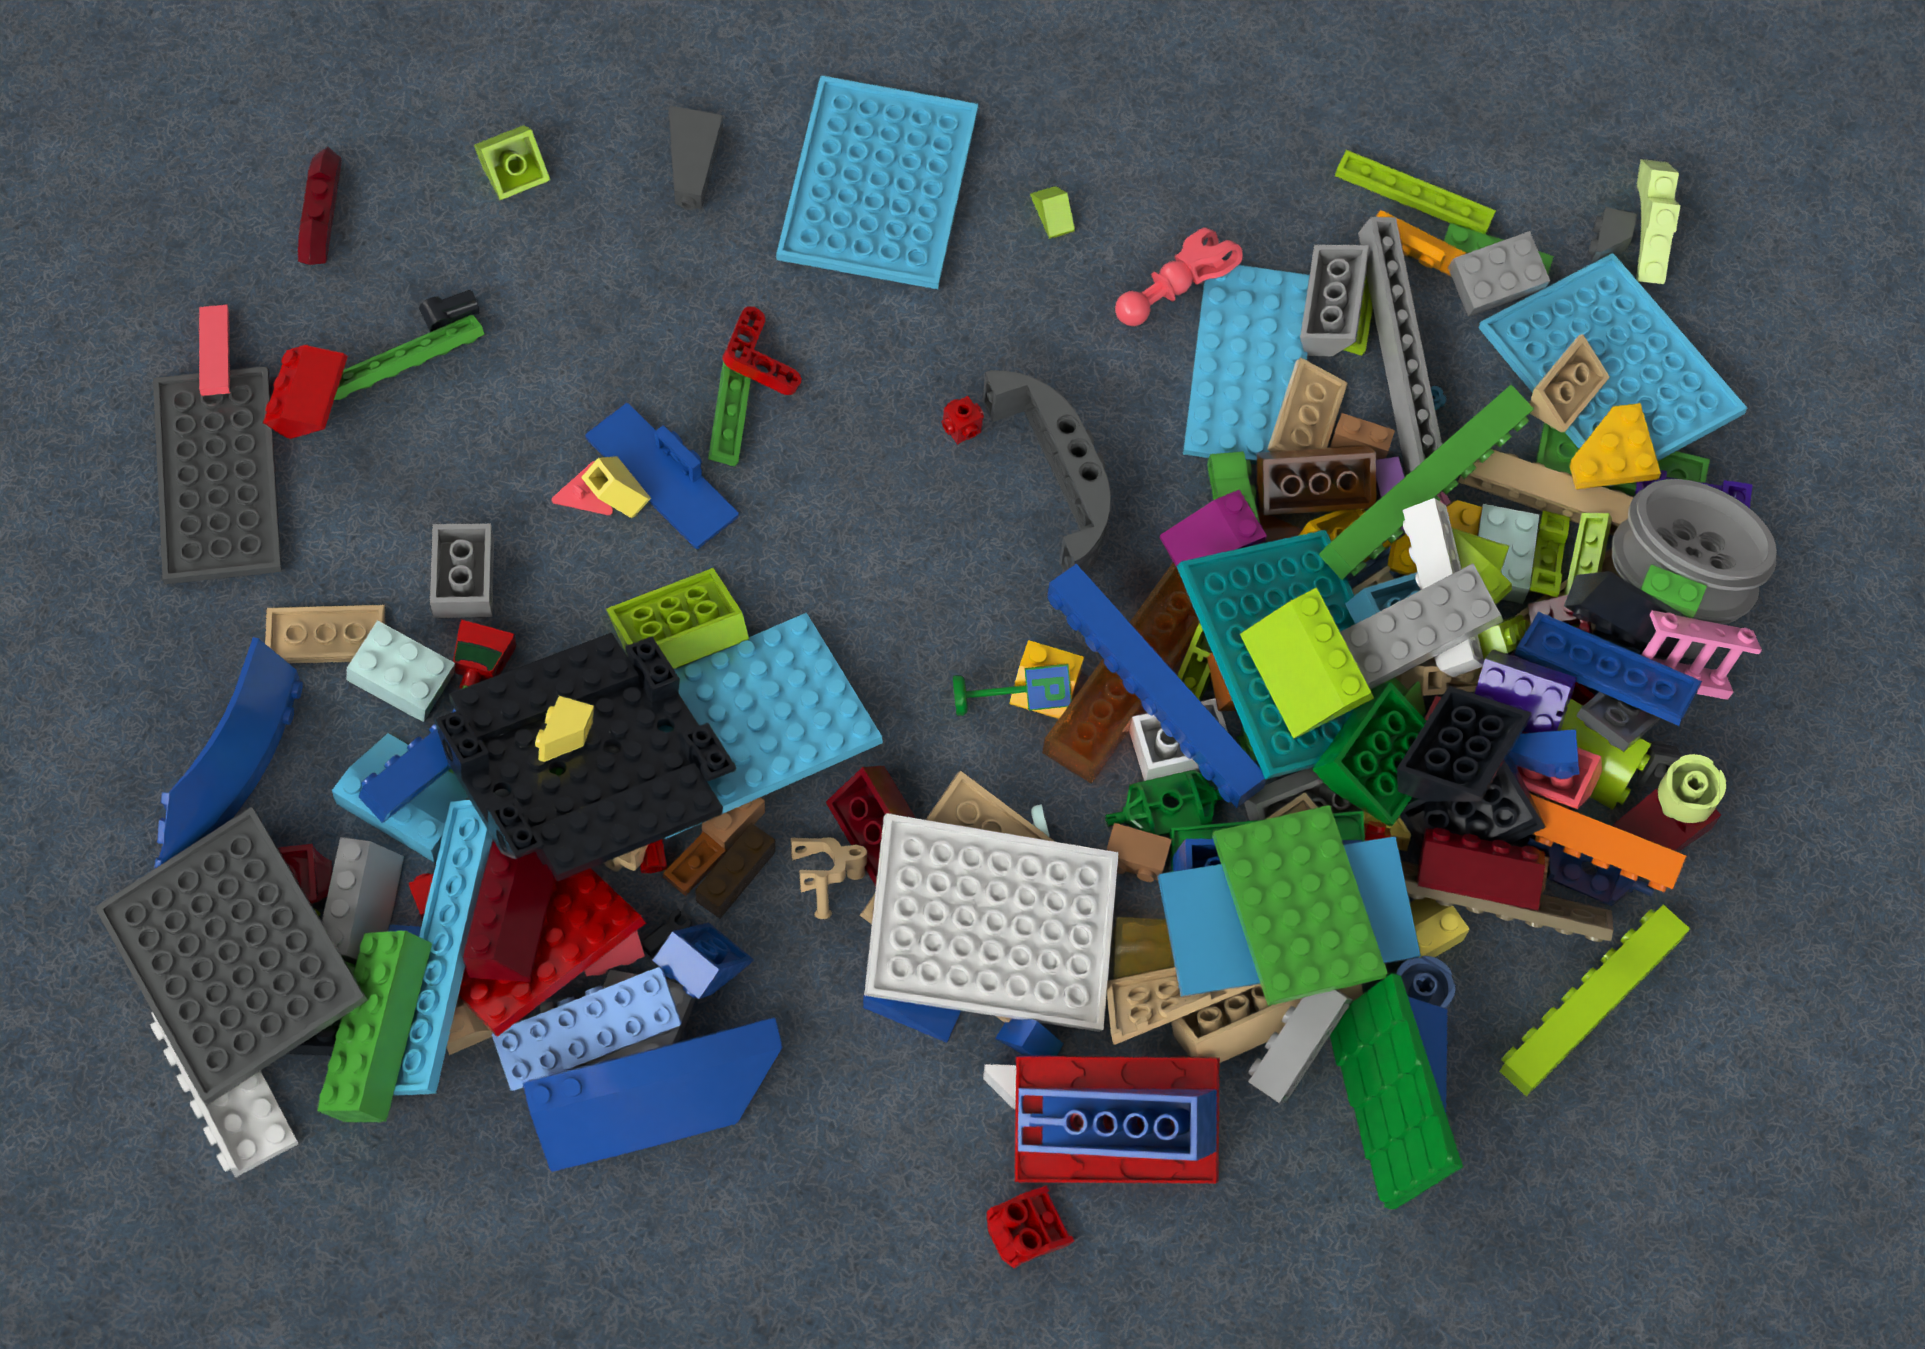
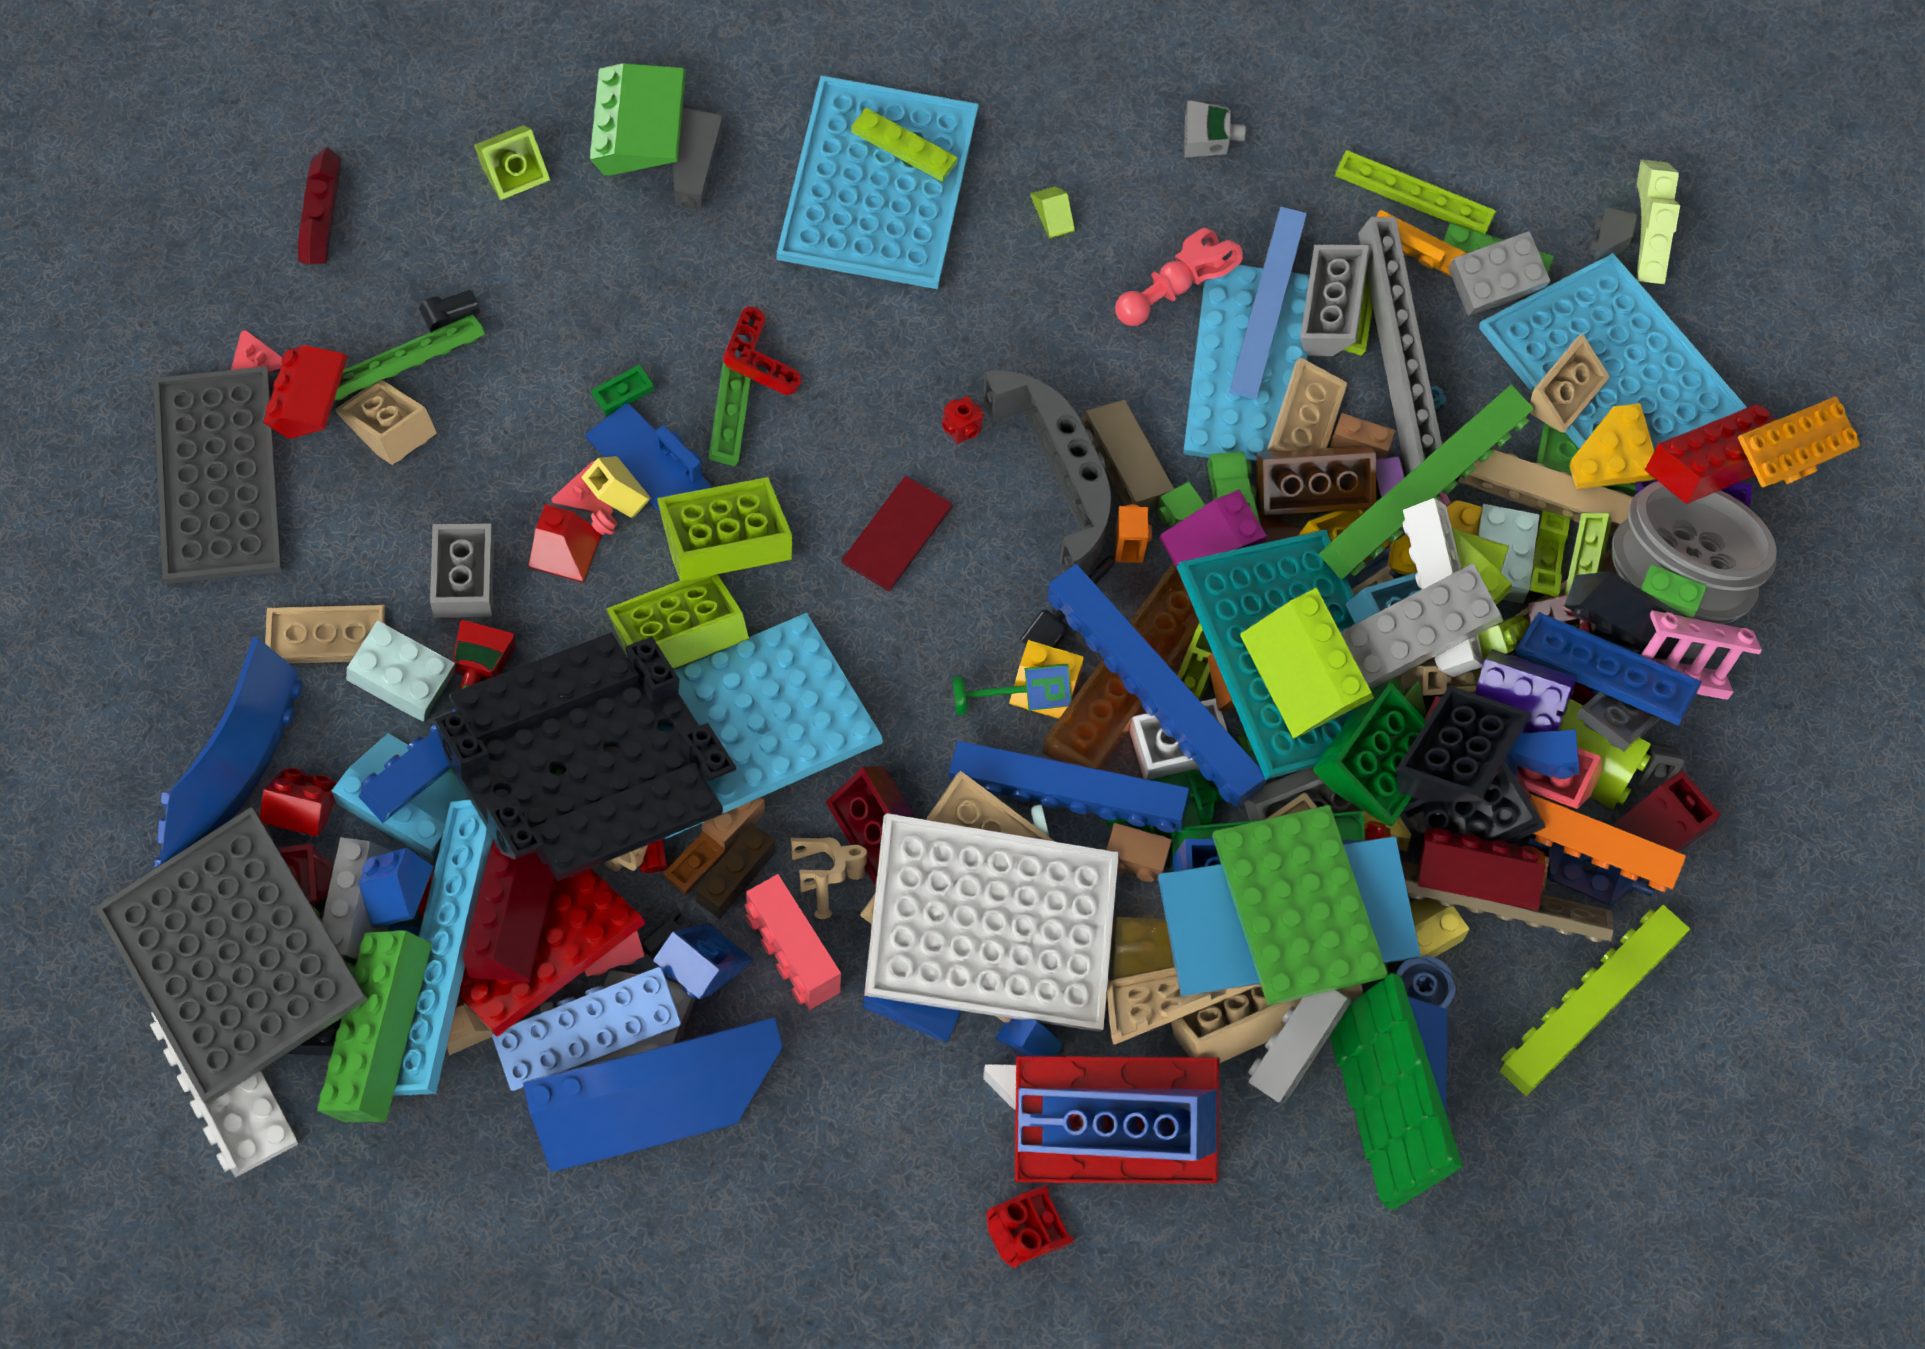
coral tile [199,305,230,396] -> none
light yellow slope [535,696,594,762] -> none
yellowish green brick [1658,754,1726,823] -> none
none -> coral piece [231,330,282,372]
none -> red slope [260,768,338,836]
none -> tan slope [335,380,437,465]
none -> blue slope [359,848,434,928]
none -> red slope [528,504,602,583]
none -> bright green slope [590,63,686,176]
none -> green plate [591,365,654,416]
none -> coral plate [591,509,618,535]
none -> lime slope [657,477,792,582]
none -> coral brick [744,874,841,1010]
none -> dark red tile [842,476,953,592]
none -> lime plate [851,108,958,182]
none -> blue brick [949,741,1190,833]
none -> black piece [1019,556,1115,648]
none -> dark tan brick [1081,400,1174,510]
none -> orange brick [1114,504,1152,563]
none -> bright green slope [1157,482,1205,527]
none -> light grey torso [1184,100,1245,157]
none -> medium blue tile [1229,206,1307,400]
none -> red brick [1645,404,1776,505]
none -> light orange bracket [1738,396,1860,488]

